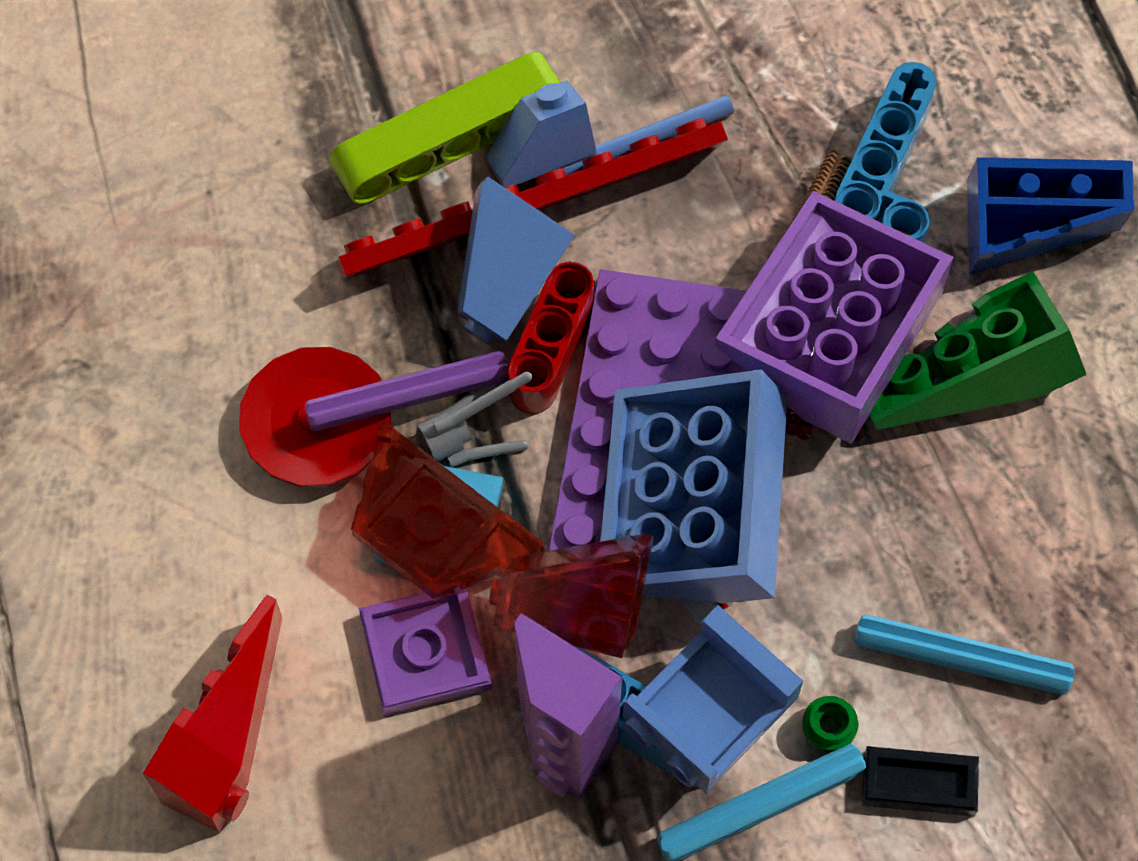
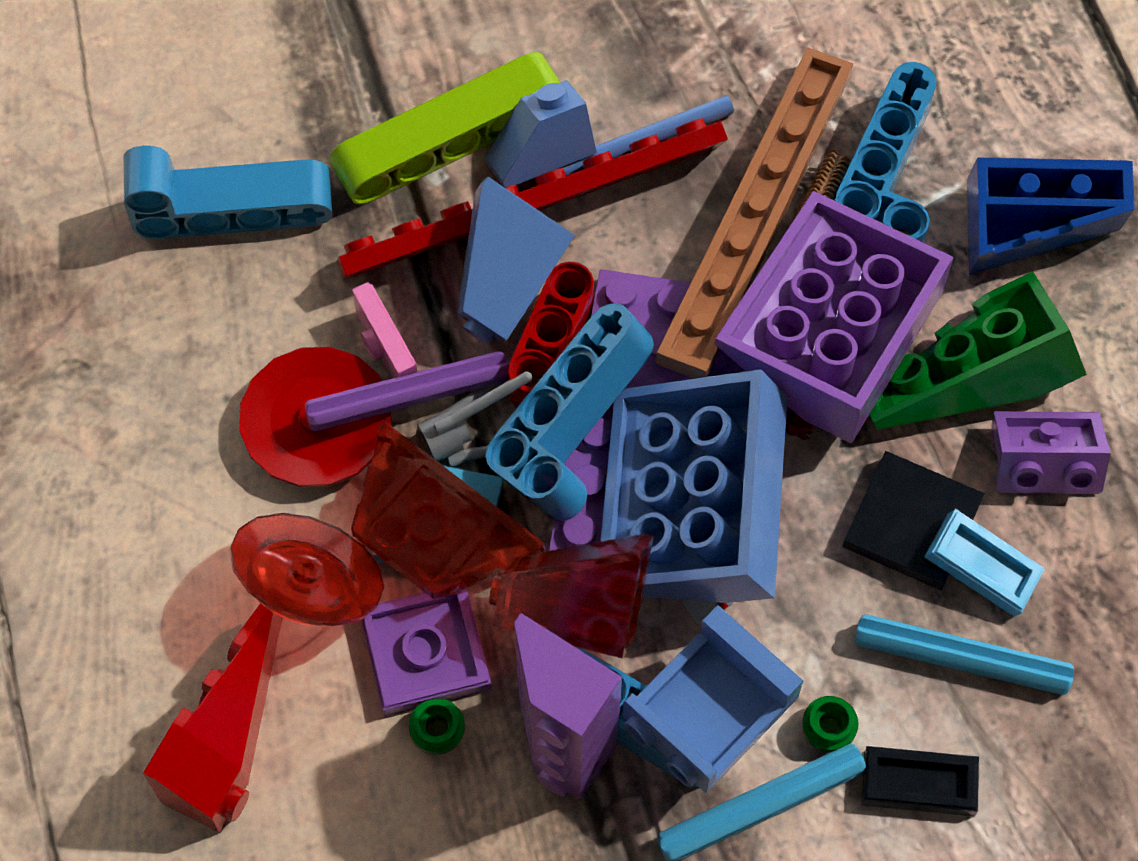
none -> dark azure beam [123,145,332,239]
none -> clear red piece [229,513,385,626]
none -> bright pink plate [352,282,417,378]
none -> green plate [409,698,465,755]
none -> dark azure beam [485,303,654,520]
none -> nougat plate [655,47,854,379]
none -> black tile [842,451,985,591]
none -> medium azure tile [924,509,1045,617]
none -> medium lavender bracket [991,411,1111,494]

